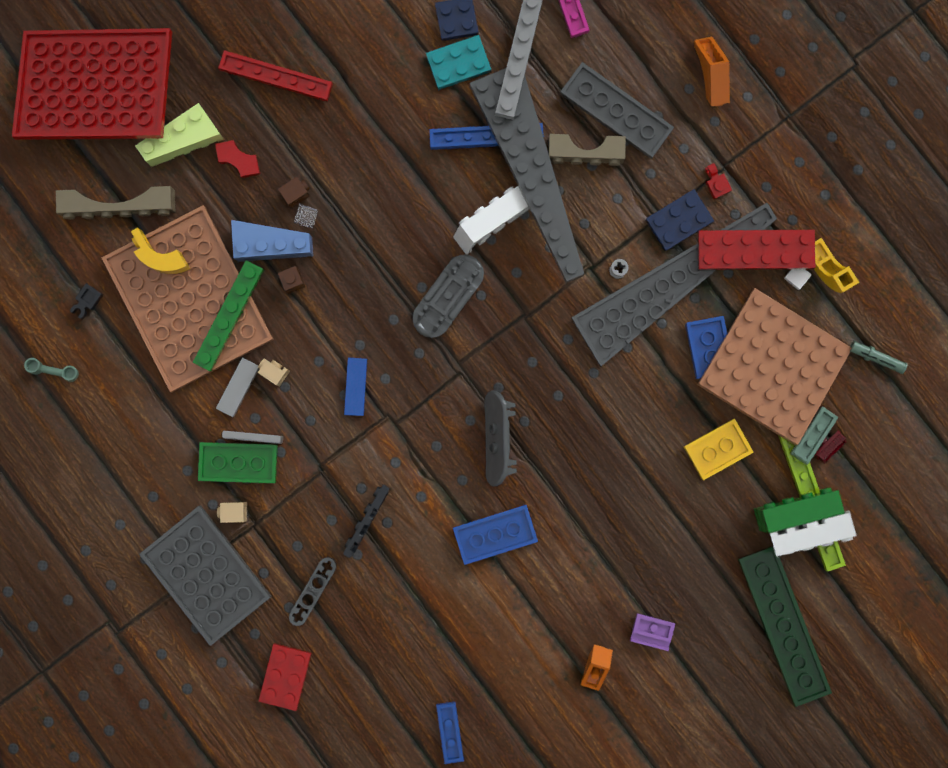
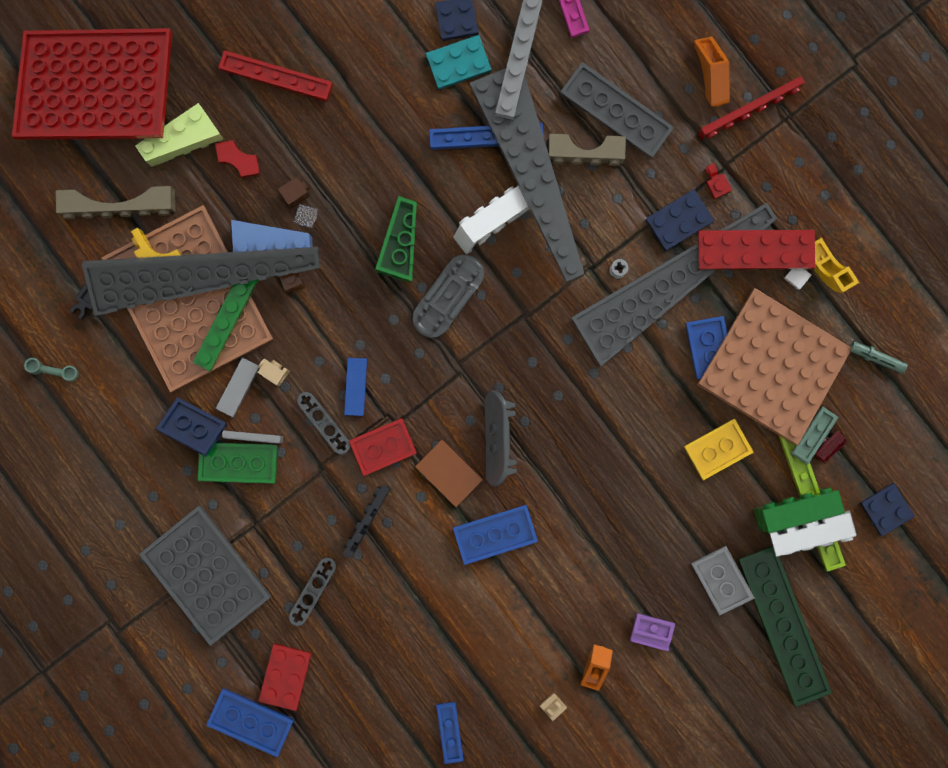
tan brick [217,502,247,523] -> none
none -> dark grey wing [82,247,320,316]
none -> dark blue plate [156,397,227,457]
none -> blue plate [206,688,294,757]
none -> dark grey beam [297,392,351,454]
none -> red plate [349,418,417,476]
none -> green wedge [374,196,417,283]
none -> dark orange tile [415,440,483,507]
none -> tan tile [539,692,567,721]
none -> light grey tile [691,546,755,616]
none -> red plate [698,76,805,140]
none -> dark blue plate [860,483,914,536]

